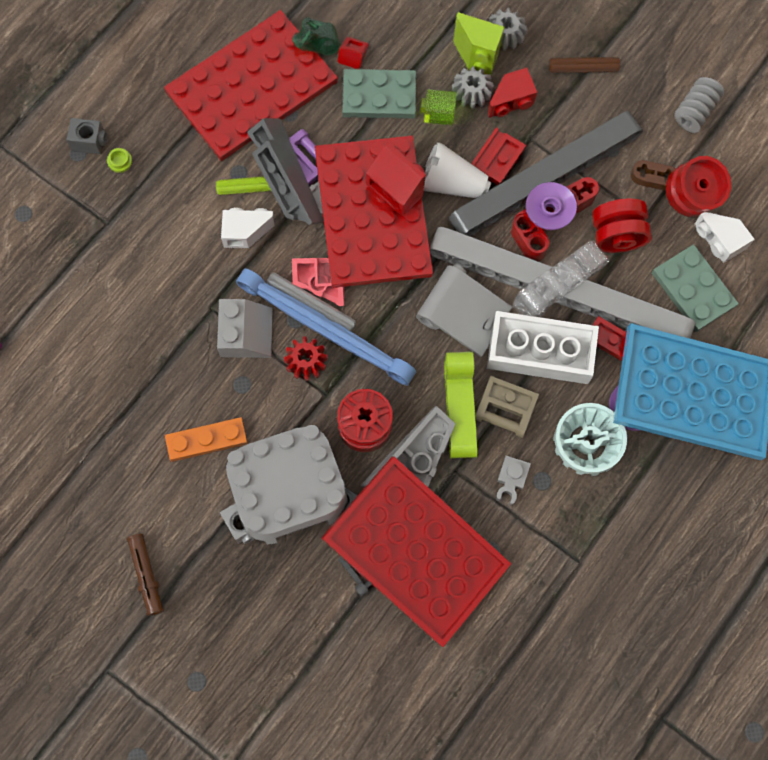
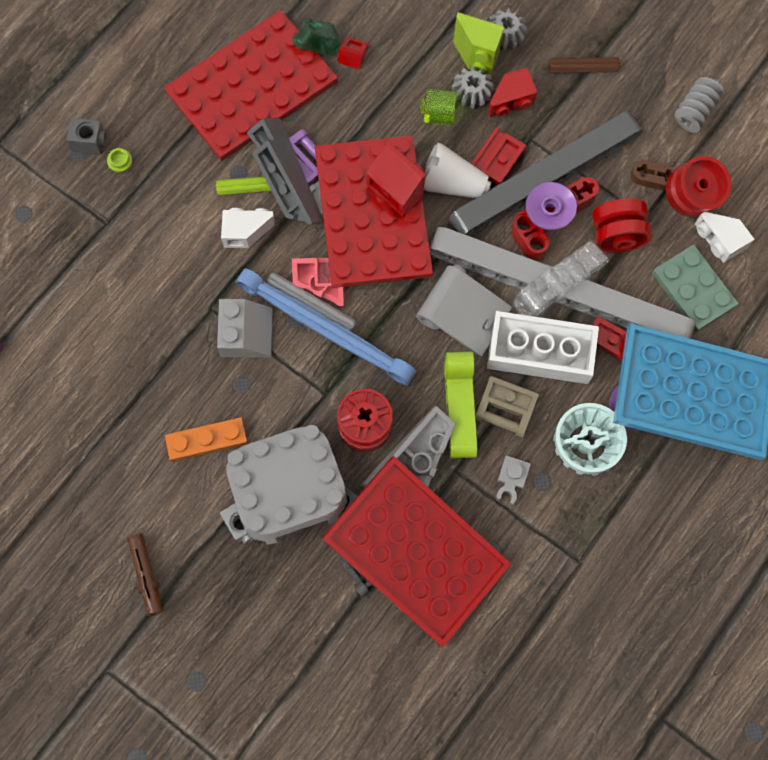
red gear [284,336,328,381] -> none
sand green plate [343,69,416,118] -> none

